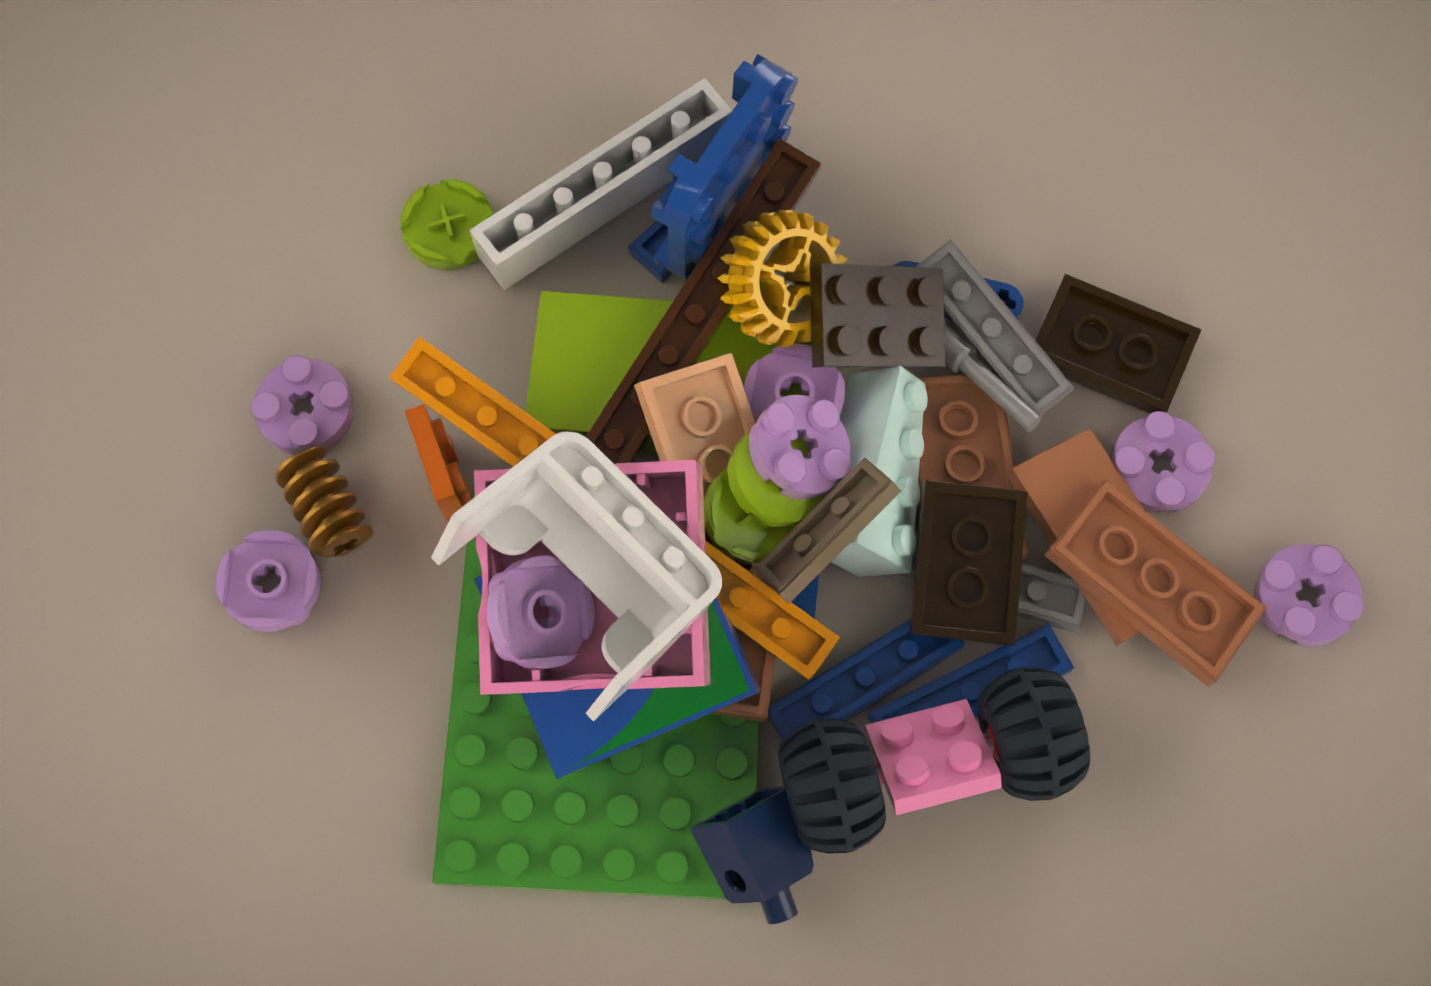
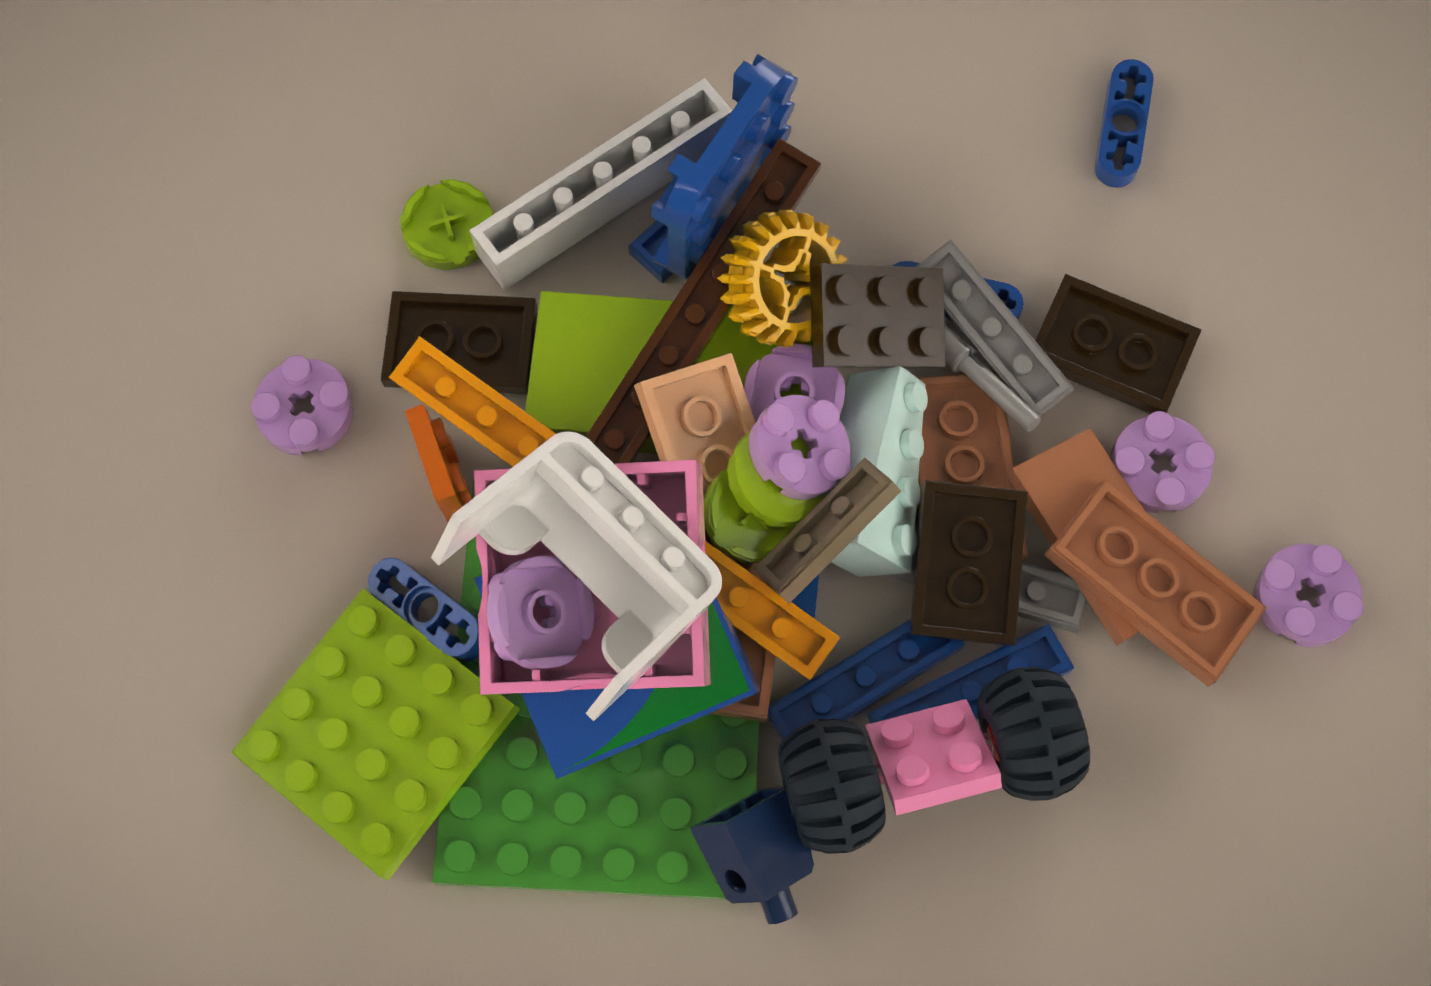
lavender plate [216,530,321,632] -> none
pearl gold piece [275,446,374,558] -> none
none -> lime plate [231,588,520,880]
none -> blue beam [368,558,479,662]
none -> dark brown plate [381,291,537,394]
none -> blue beam [1094,59,1154,188]

